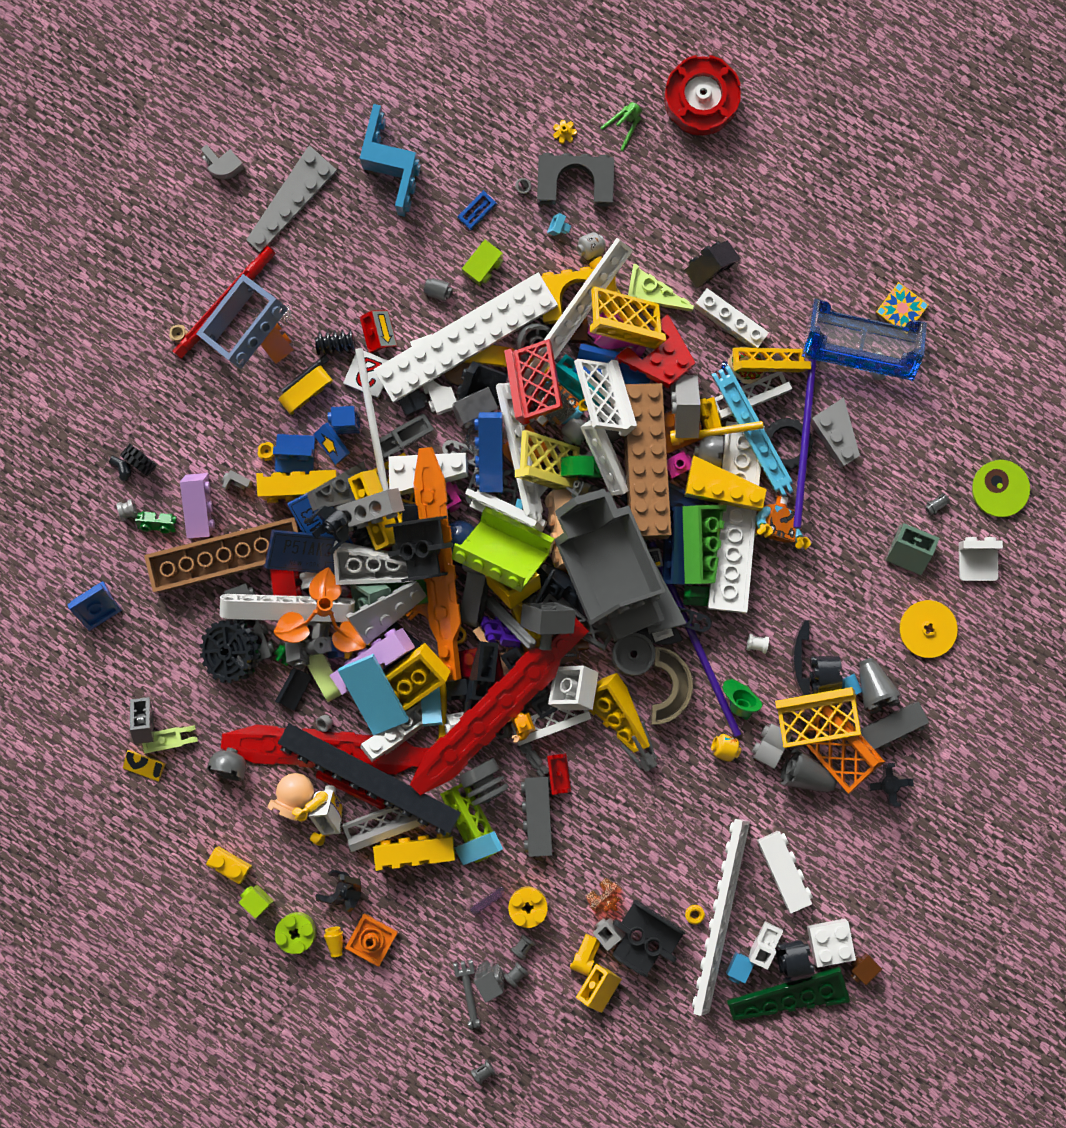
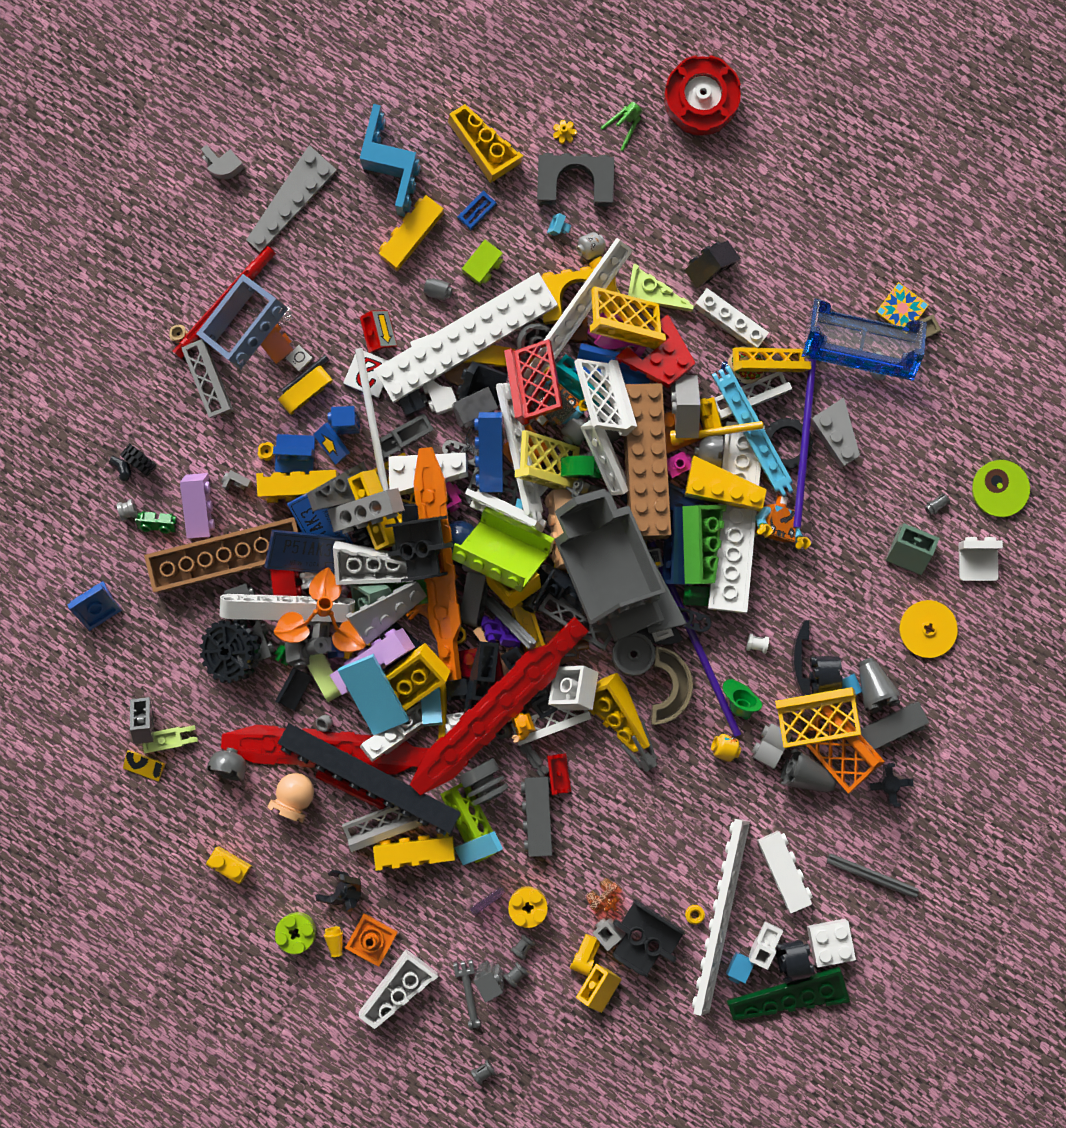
lime brick [238,885,274,919] -> none
torso [292,785,343,846] -> none
black piece [304,506,349,555] -> none
black piece [315,329,355,356] -> none
light grey hinge [515,178,531,194] -> none
dark grey brick [520,602,576,650] -> none
reddish brown brick [849,953,882,985] -> none
none -> light grey fence [181,339,234,418]
none -> white tile [286,345,313,372]
none -> white wedge [359,949,438,1029]
none -> yellow brick [379,195,444,271]
none -> yellow wedge [448,104,523,183]
none -> dark grey axle [827,854,919,898]
none -> dark tan tile [916,314,941,340]

